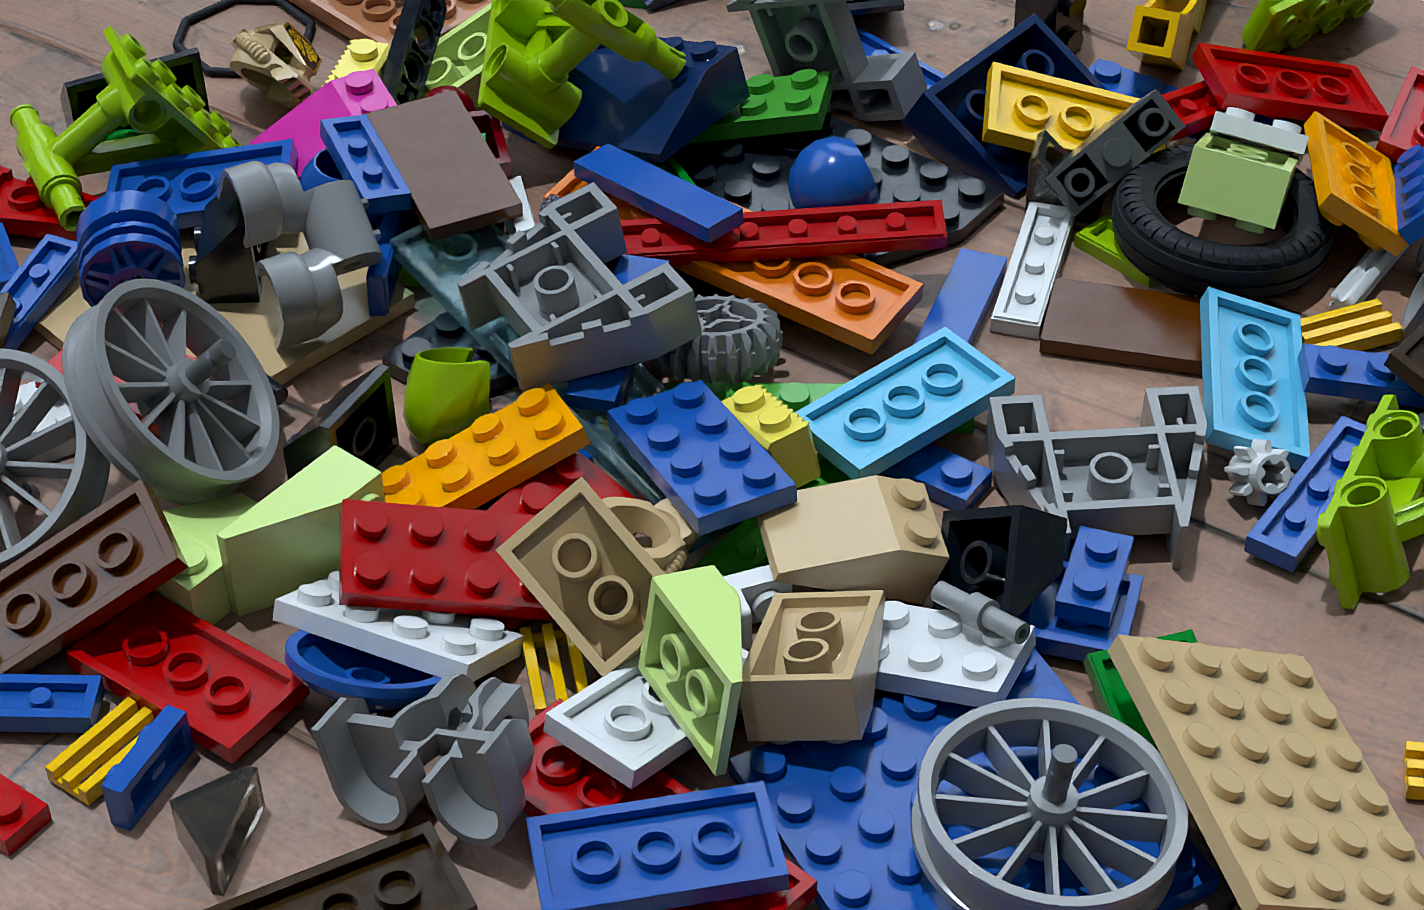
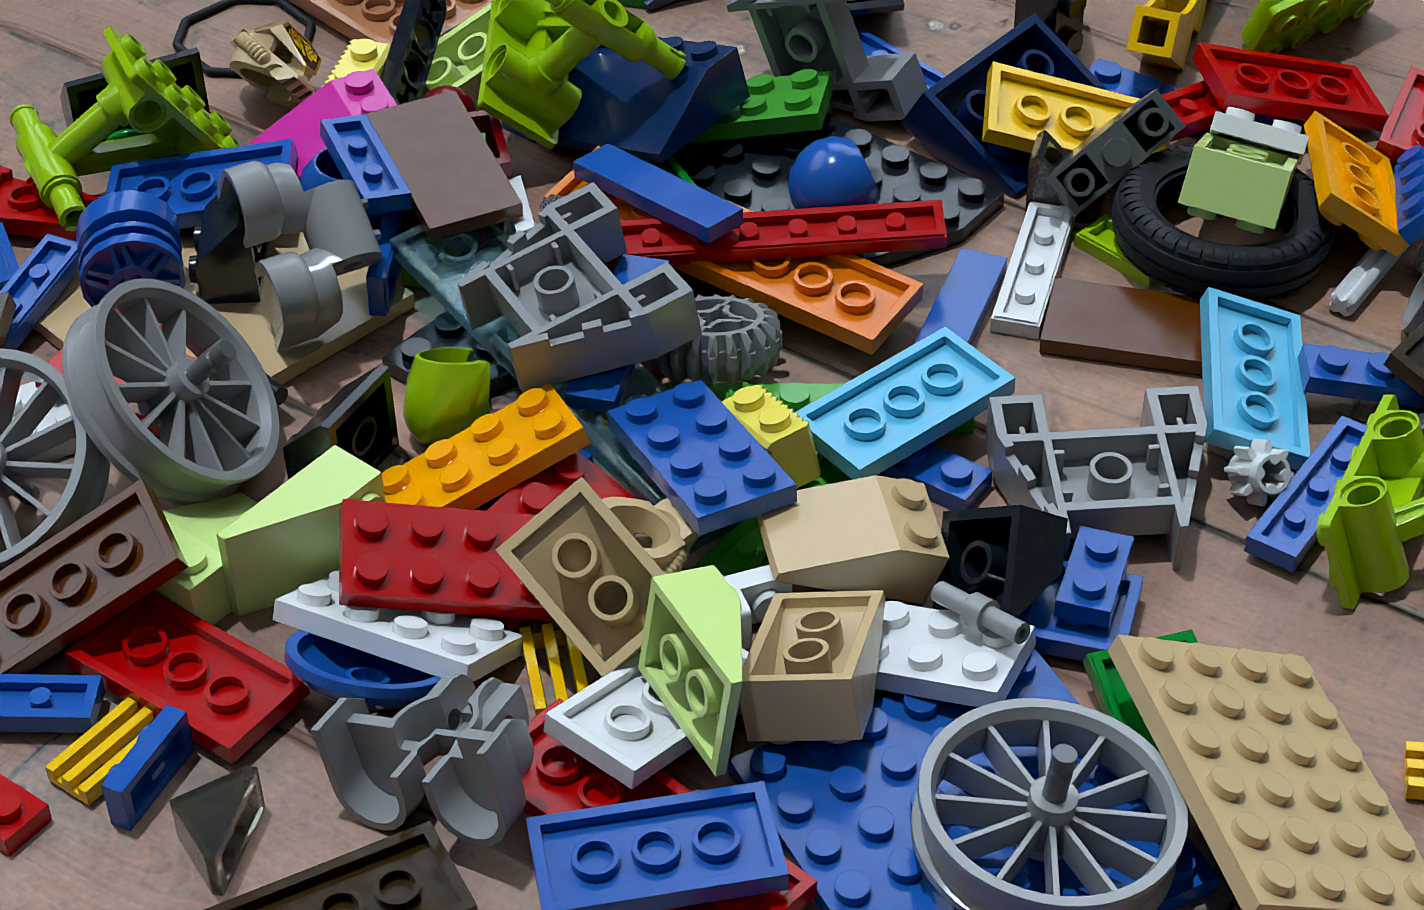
yellow tile [1300,298,1403,351] -> none

